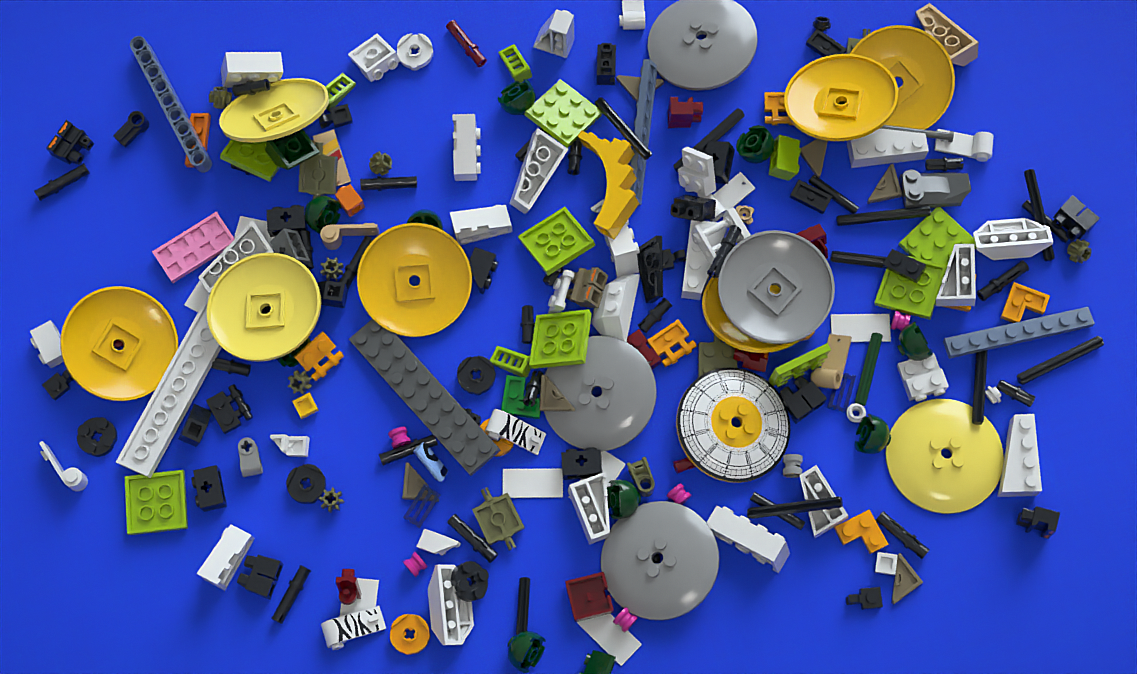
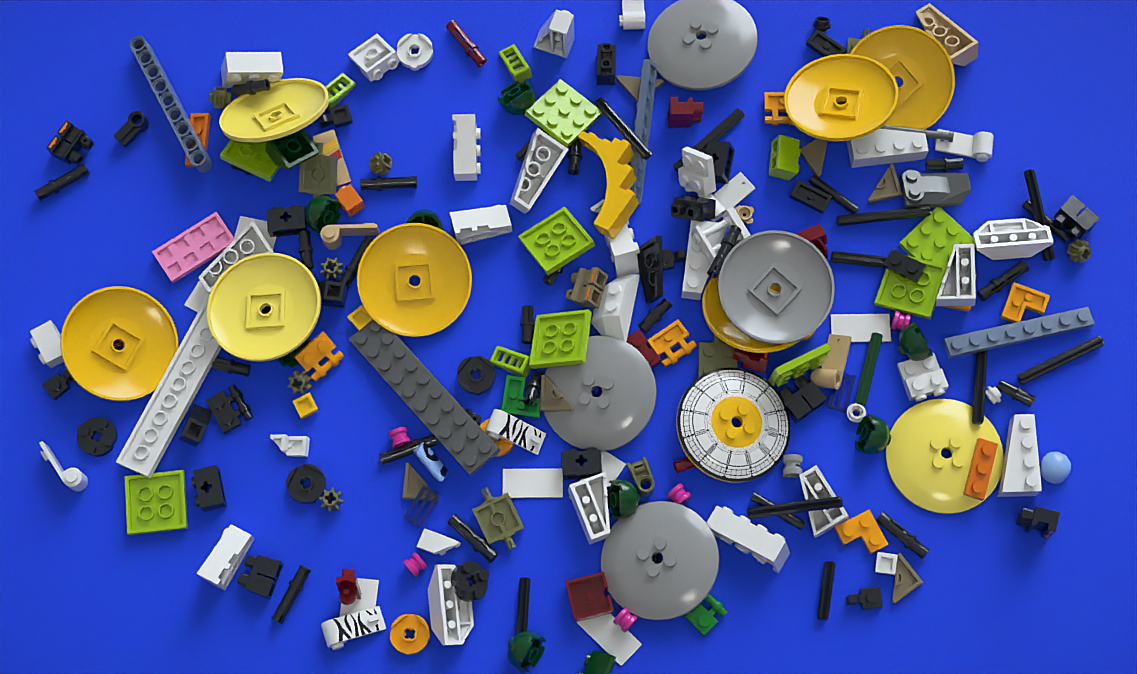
light grey piece [238,438,263,477] -> none
dark grey brick [270,229,310,266] -> none
black slope [469,247,499,294] -> none
white plate [548,270,575,313] -> none
dark green cylinder [736,125,775,164] -> none
none -> yellow plate [347,305,373,331]
none -> green plate [683,592,728,636]
none -> black axle [817,561,836,620]
none -> orange plate [963,438,998,501]
none -> light blue hair [1040,452,1071,484]

